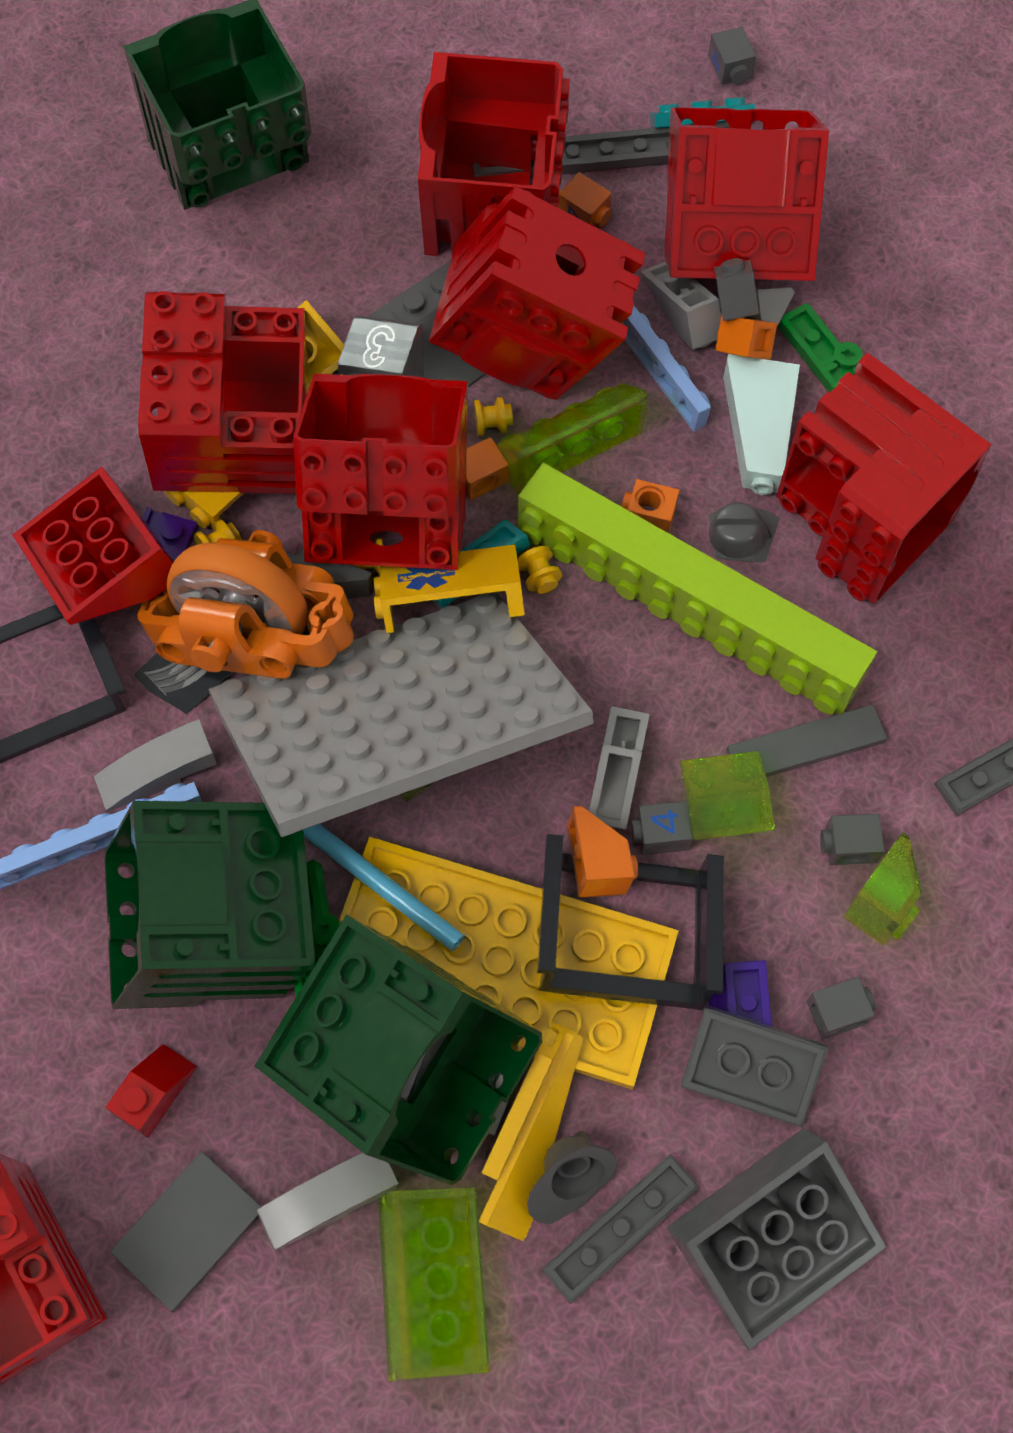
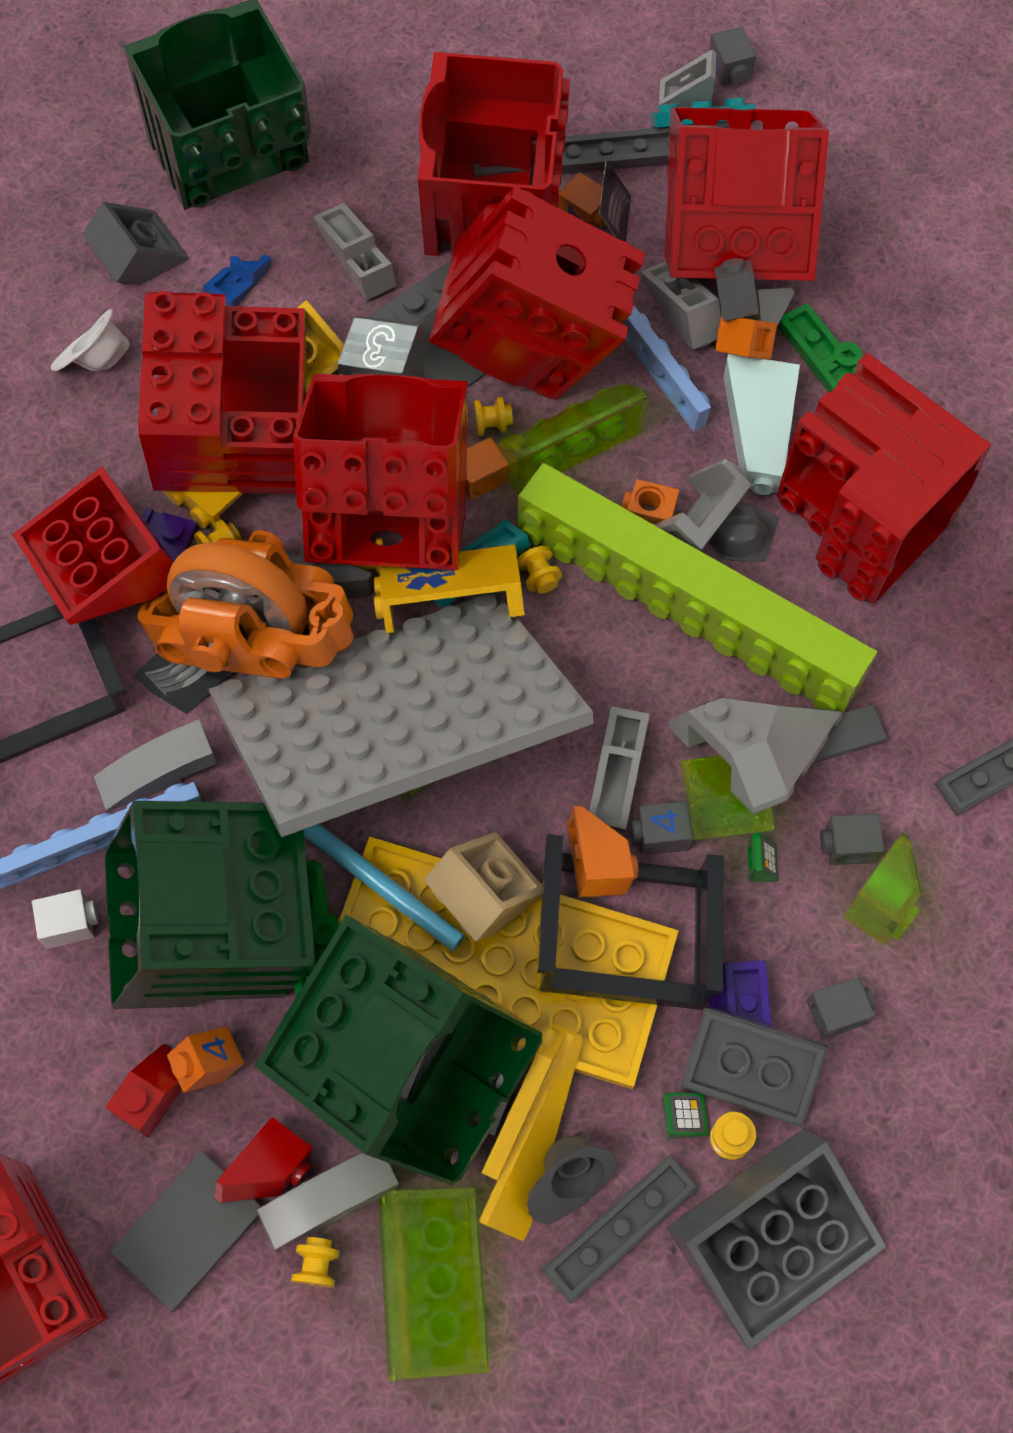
none -> white brick [32,889,99,949]
none -> white piece [50,309,130,371]
none -> dark grey slope [83,202,189,285]
none -> orange brick [167,1026,244,1093]
none -> blue slope [203,255,271,306]
none -> red slope [214,1117,313,1203]
none -> yellow wheel [291,1237,340,1288]
none -> light grey slope [313,203,397,301]
none -> tan slope [424,831,543,942]
none -> black sticker [599,160,631,242]
none -> light grey panel [653,459,752,550]
none -> light grey slope [659,50,716,107]
none -> slope [662,1092,709,1140]
none -> light grey wedge [668,698,843,814]
none -> yellow wheel [710,1112,756,1160]
none -> green slope [747,832,779,882]

